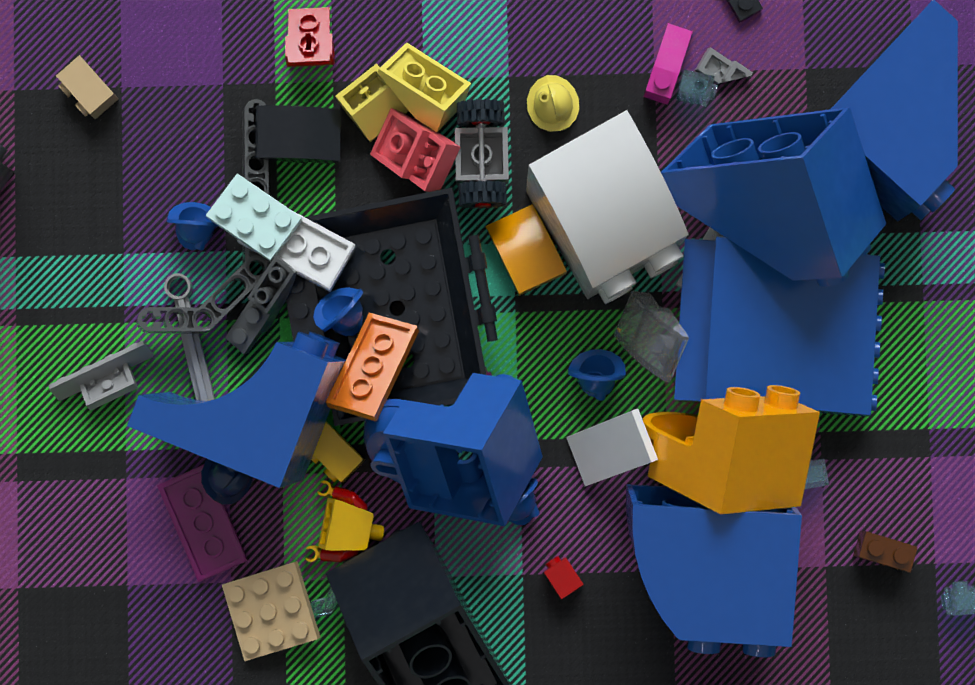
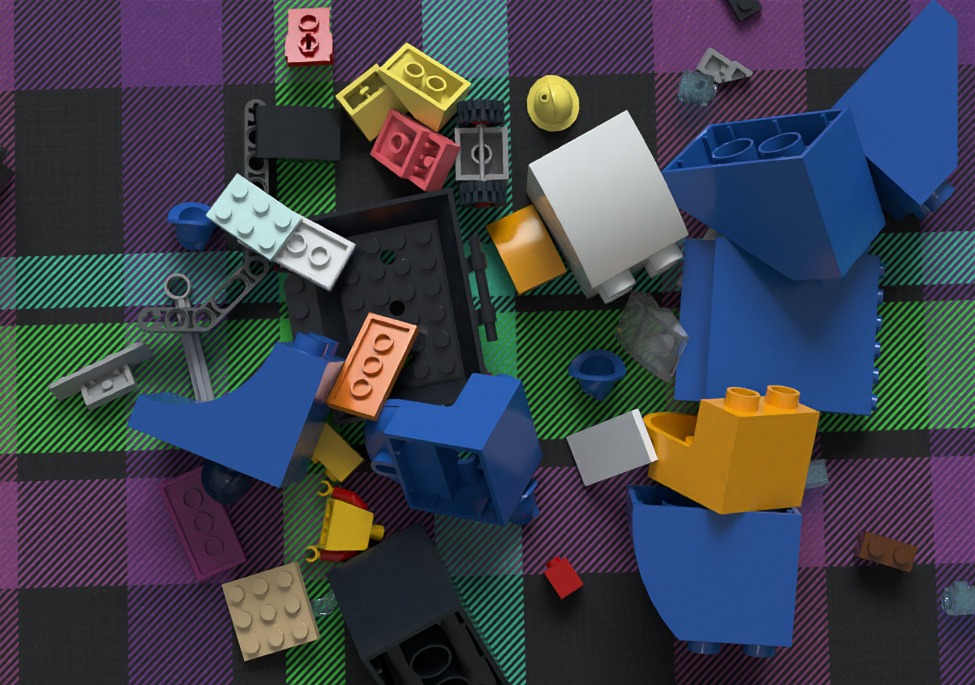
tan brick [56,55,118,119] -> none
dark grey slope [225,255,297,354] -> none
blue helmet [313,287,363,336] -> none
dark pink slope [643,23,693,105] -> none

